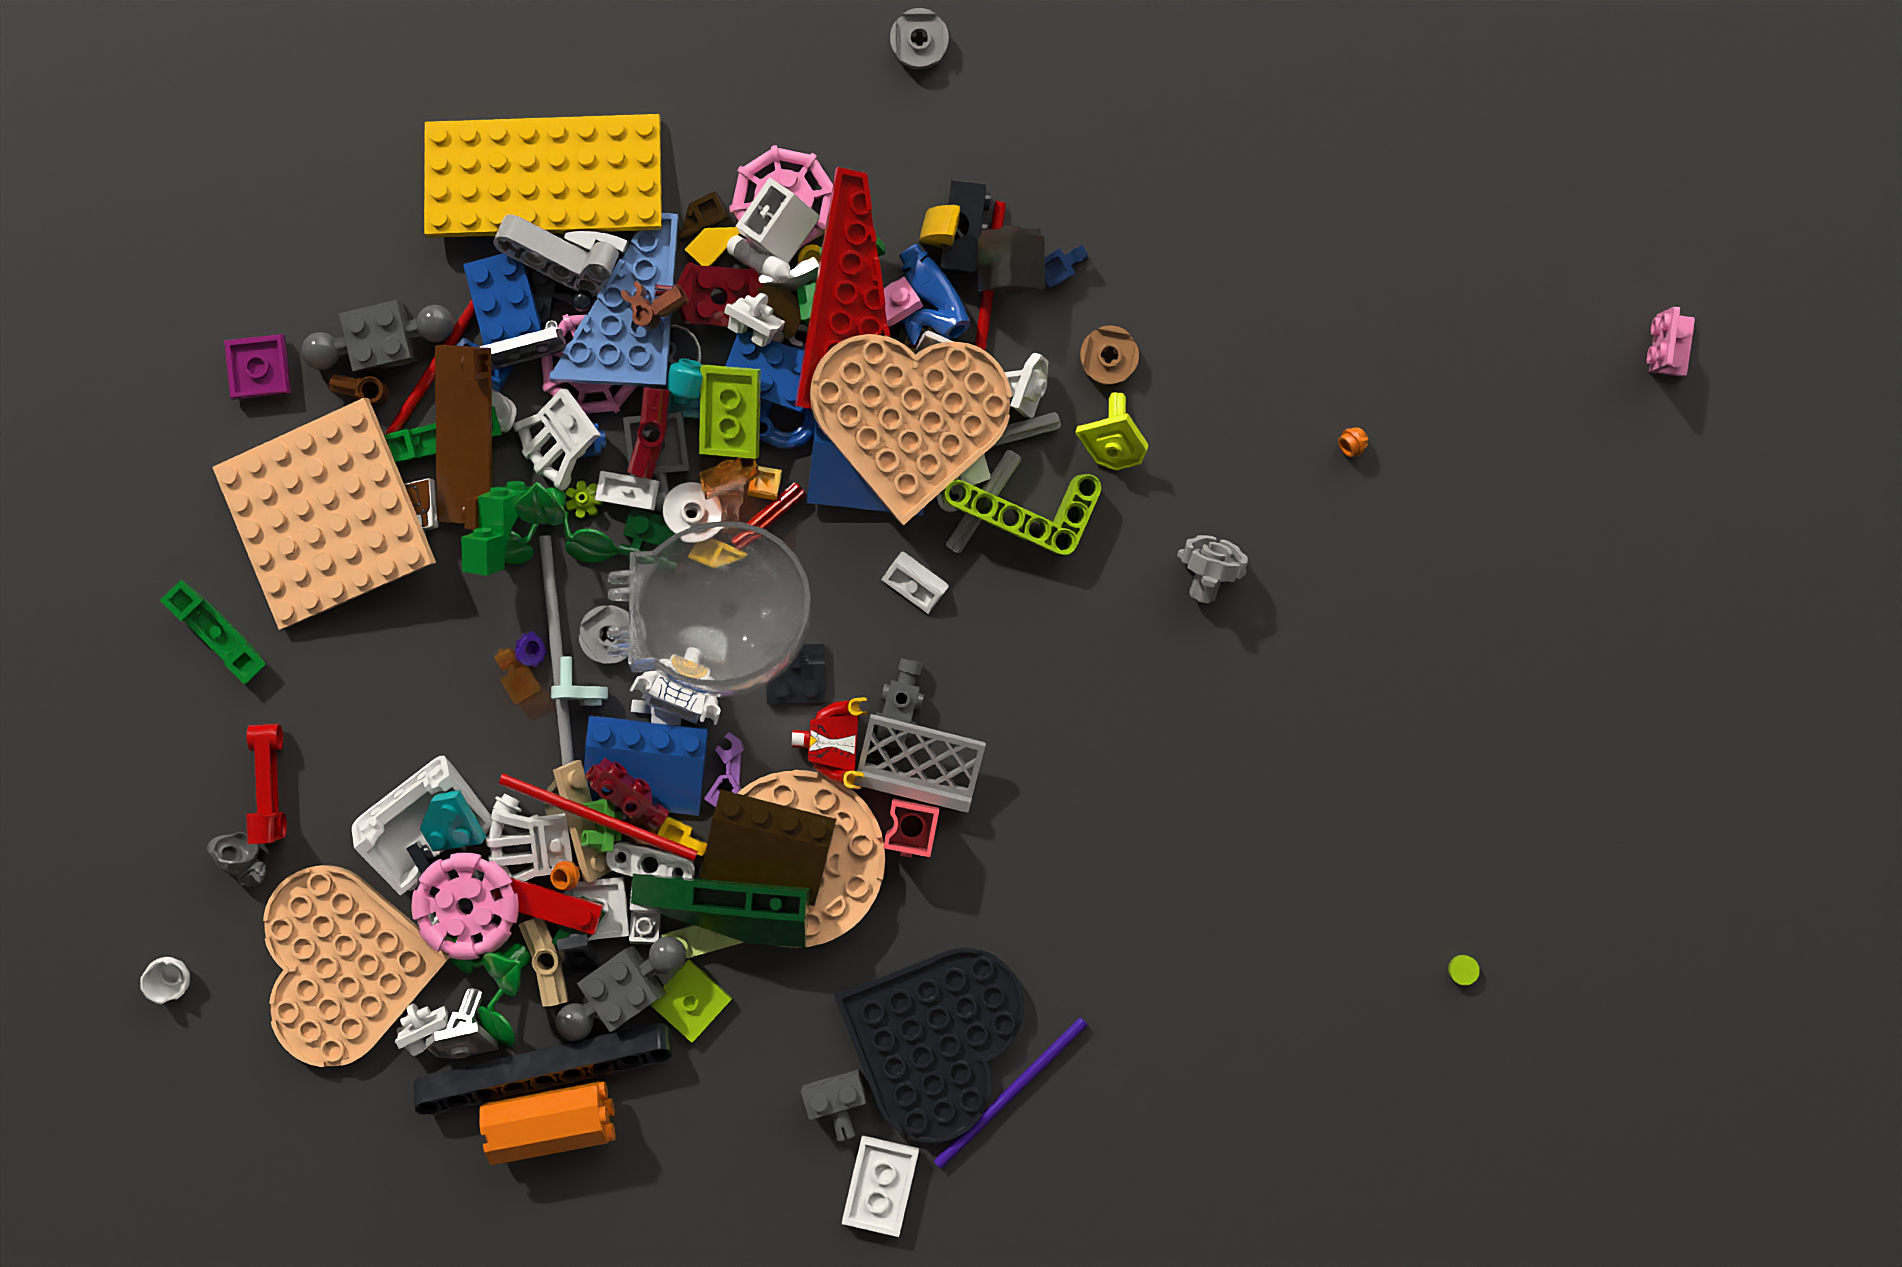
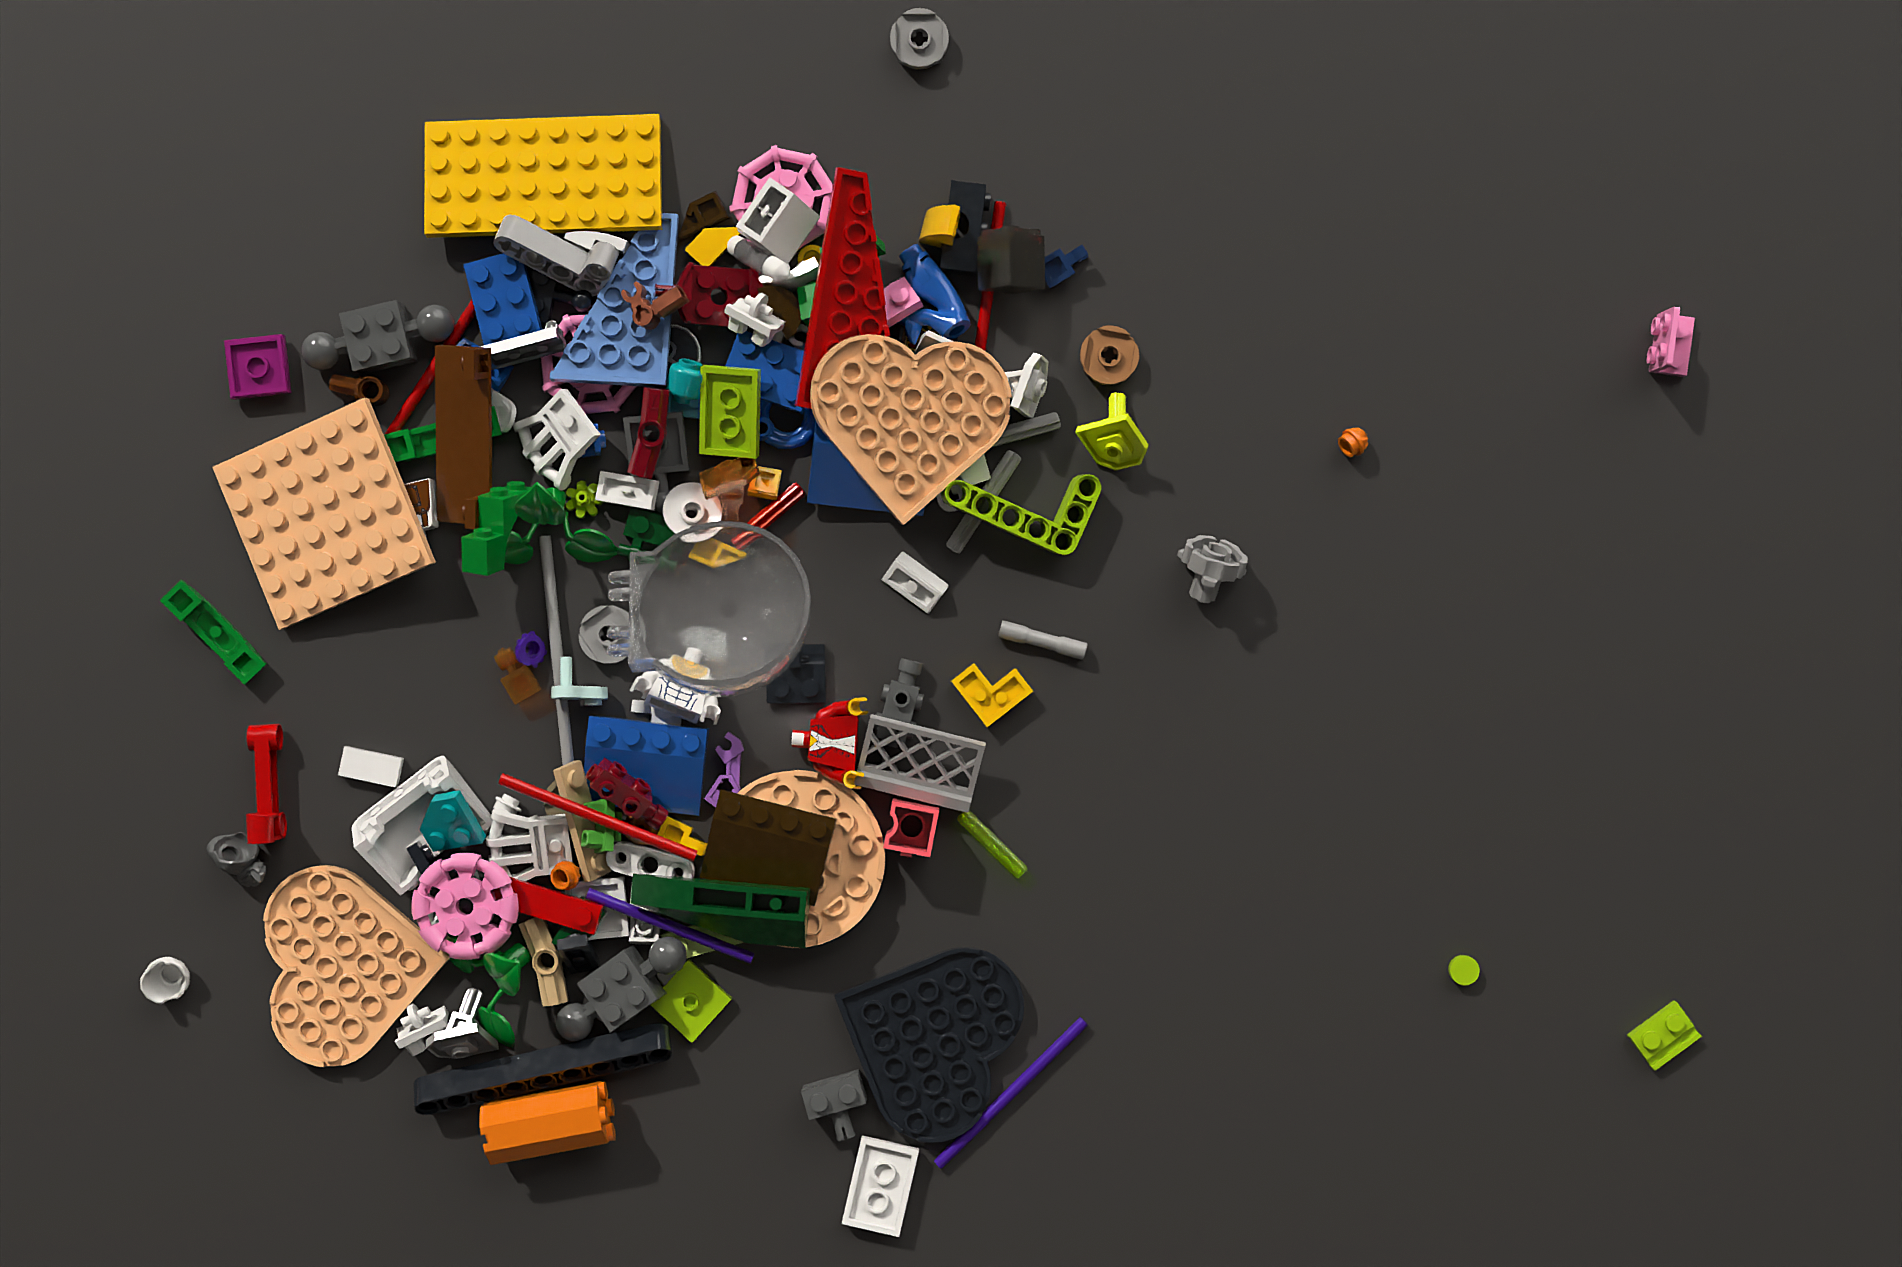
none -> white tile [338,746,404,787]
none -> dark purple piece [585,888,755,964]
none -> yellow plate [951,663,1033,727]
none -> clear neon green axle [957,810,1027,878]
none -> light grey piece [998,620,1087,660]
none -> lime plate [1627,1000,1702,1071]

